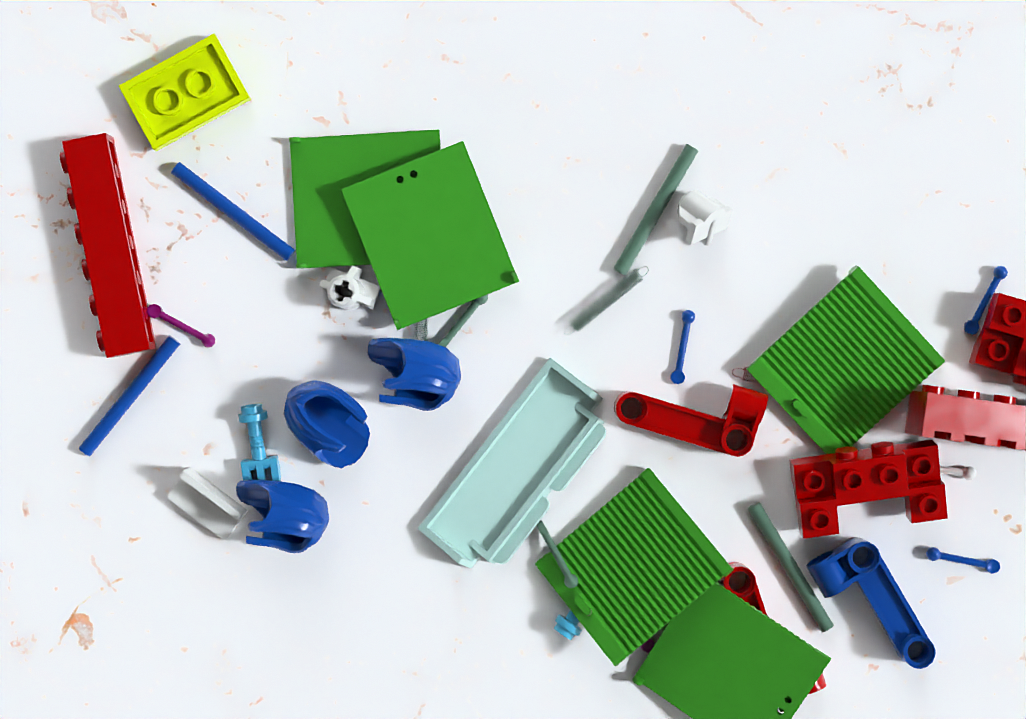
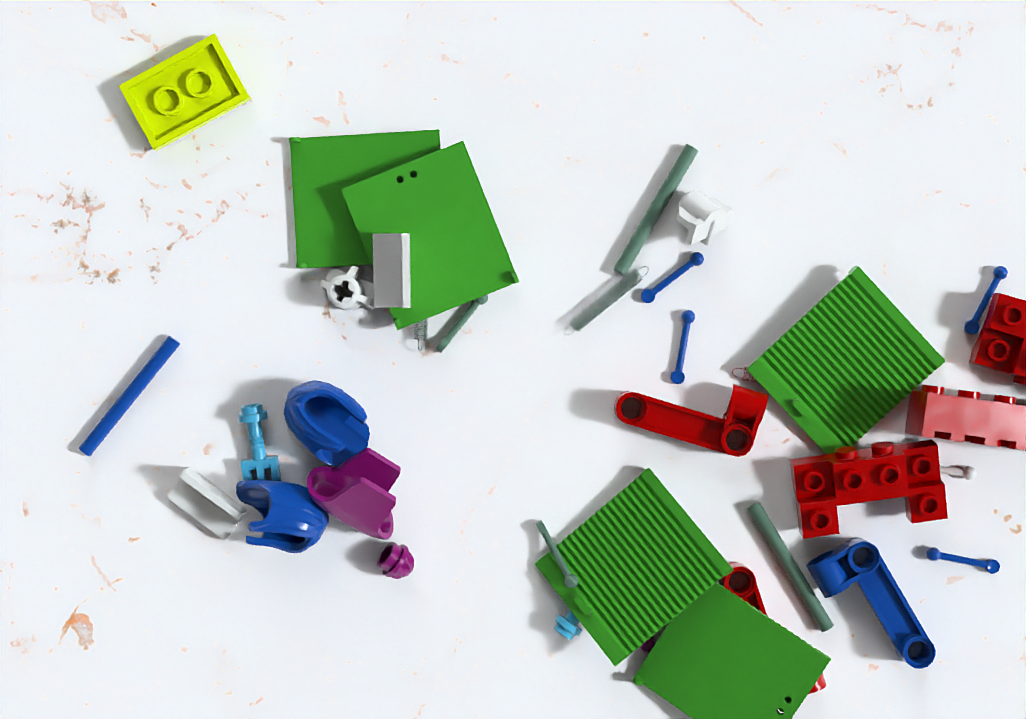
red brick [59,133,157,358] -> none
magenta hinge [147,304,216,348] -> none
blue bar [171,162,295,261] -> none
blue hair [368,338,461,411] -> none
light aqua slope [417,357,606,568] -> none
none -> magenta piece [307,448,401,540]
none -> white panel [373,233,411,308]
none -> magenta plate [377,542,414,579]
none -> blue hinge [641,252,704,303]

